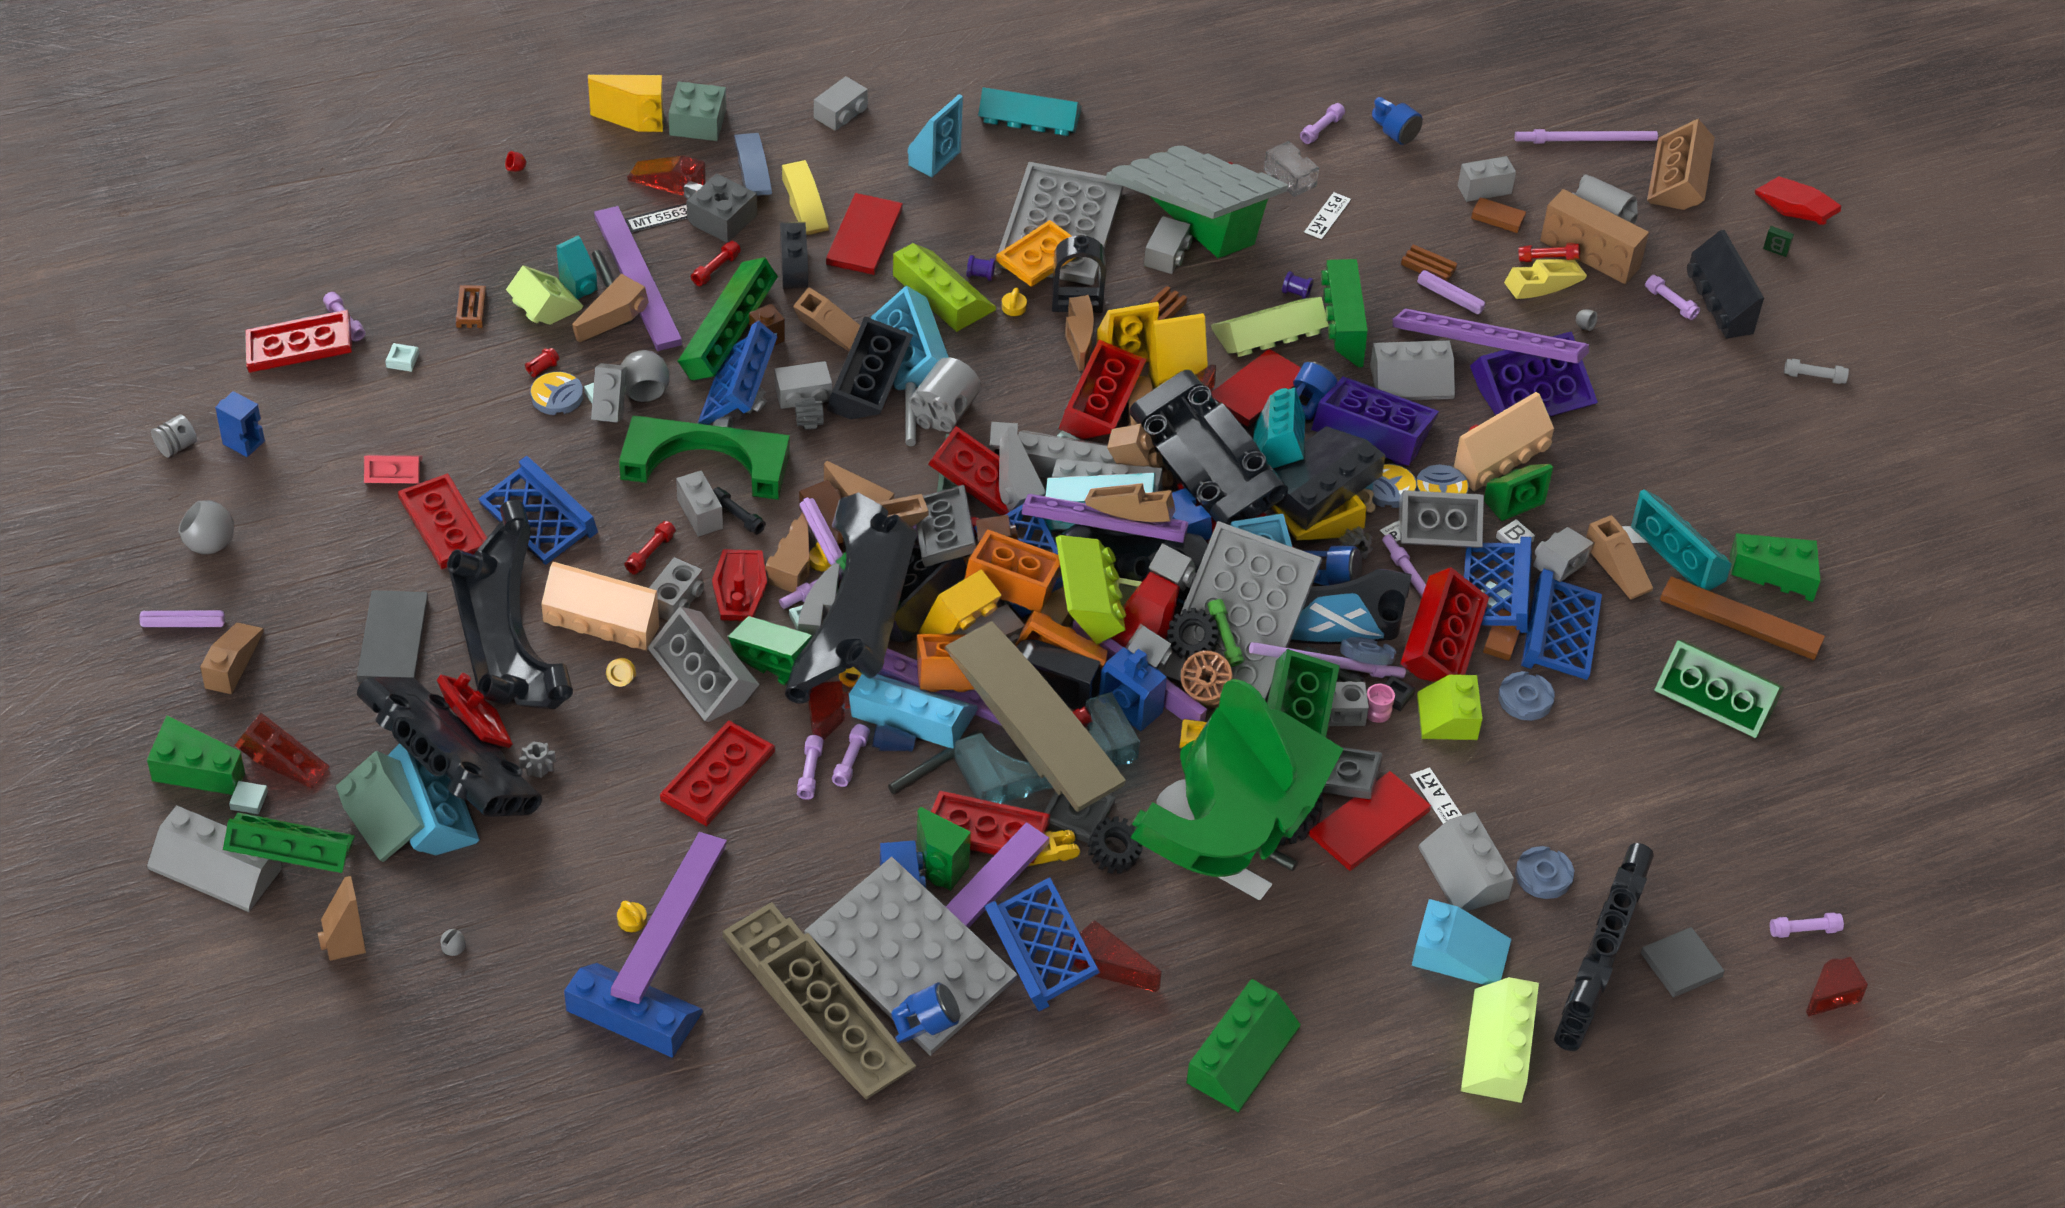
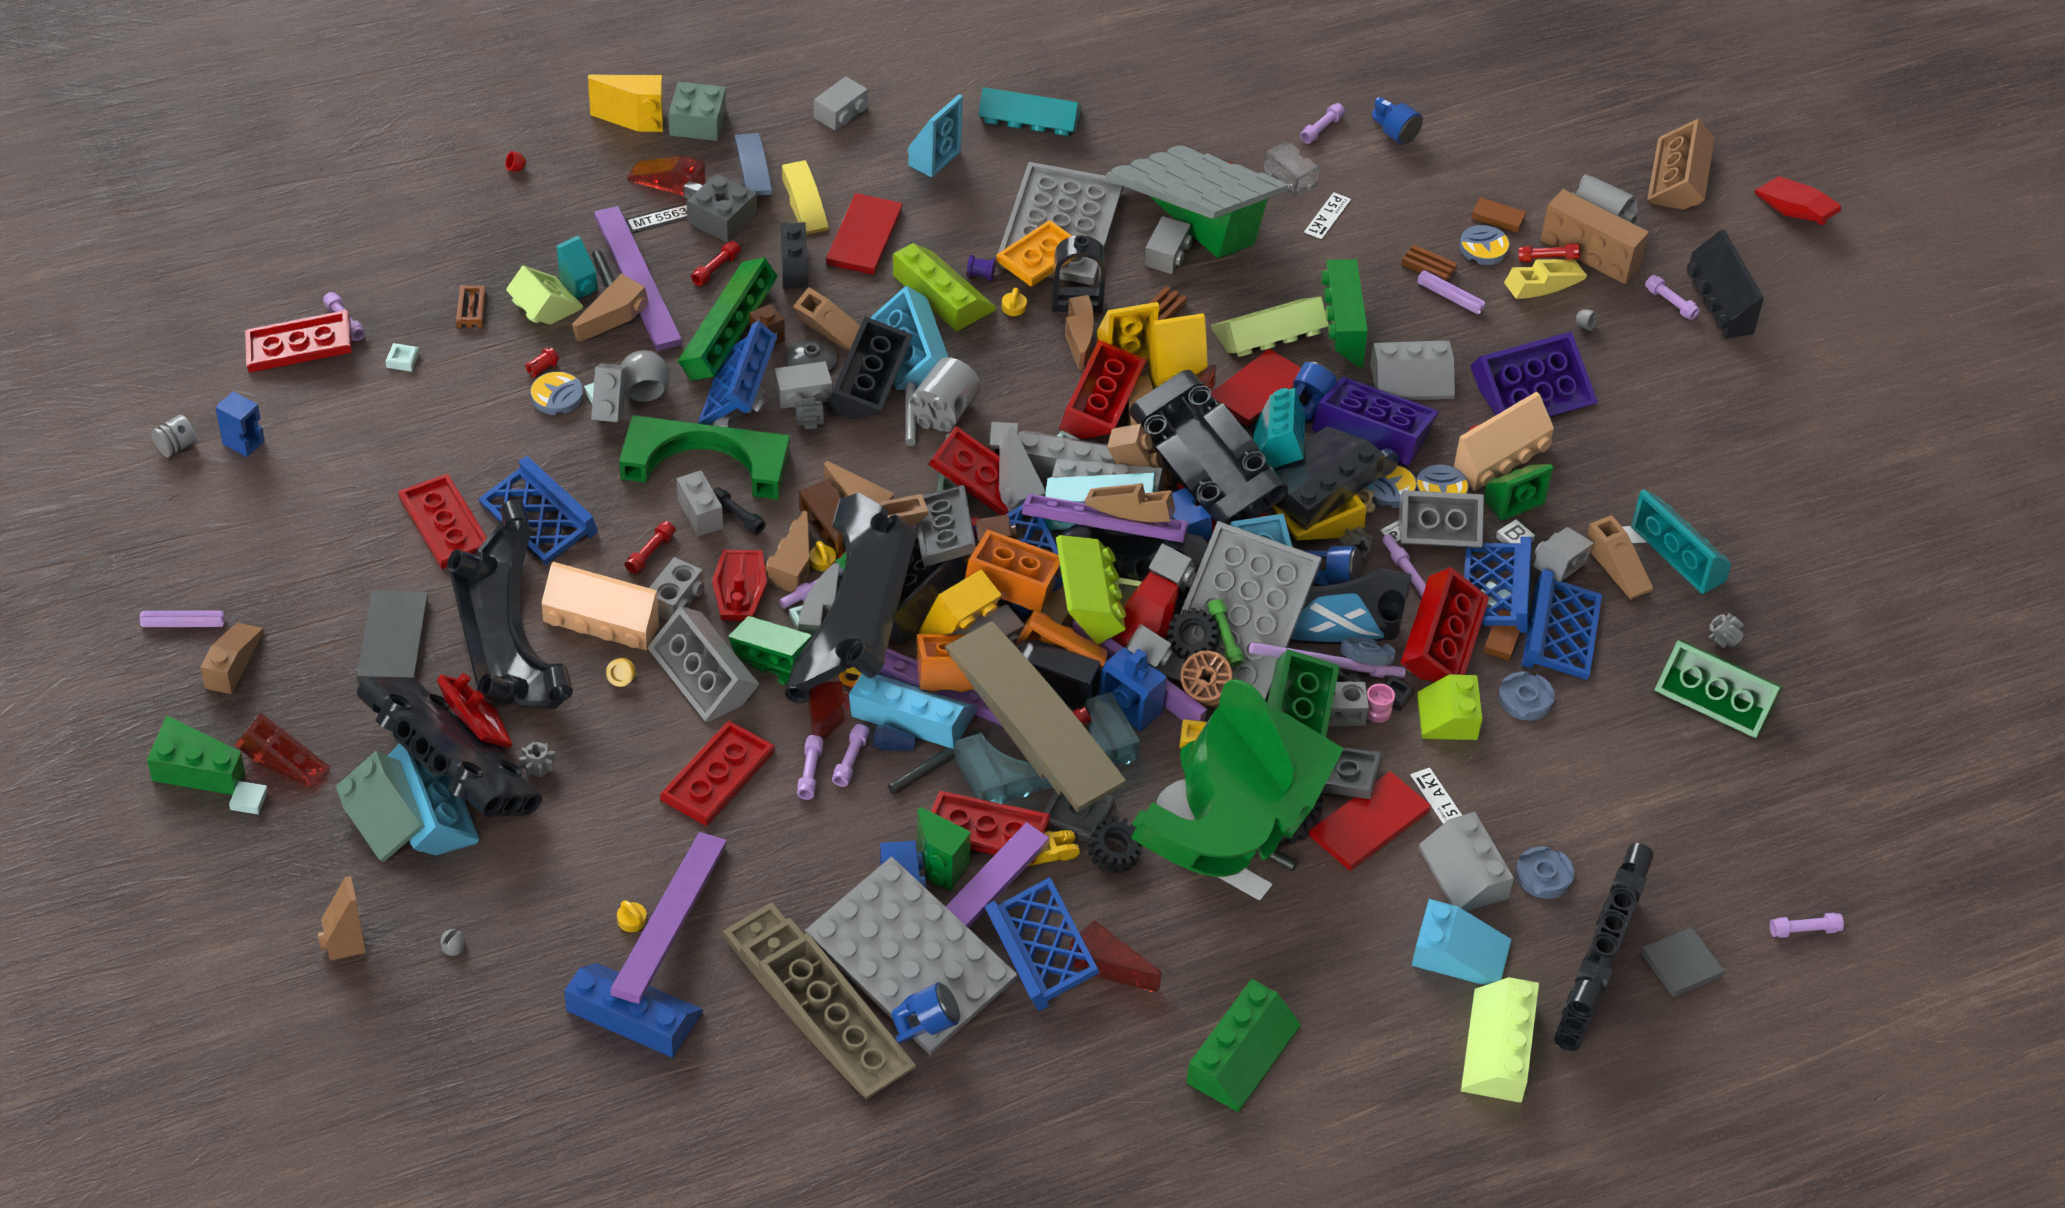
light grey slope [147,805,282,912] -> none
light grey helmet [178,500,234,554] -> none
green fence [223,813,355,873] -> none
coral panel [364,455,422,484] -> none
lavender axle [800,498,843,565] -> none
dark purple bush [1282,271,1314,299] -> none
medium lavender tile [1393,309,1589,363] -> none
light grey brick [1458,156,1516,202] -> none
lavender bar [1515,129,1658,144] -> none
dark orange tile [1660,576,1825,660] -> none
green wedge [1730,533,1820,602] -> none
dark green tile [1763,226,1794,257] -> none
light grey bar [1784,358,1849,384] -> none
clear red slope [1806,957,1868,1017] -> none
none -> dark grey dish [786,339,838,373]
none -> dark blue tile [1381,448,1399,476]
none -> tile [1459,225,1510,265]
none -> light grey gear [1709,613,1744,648]

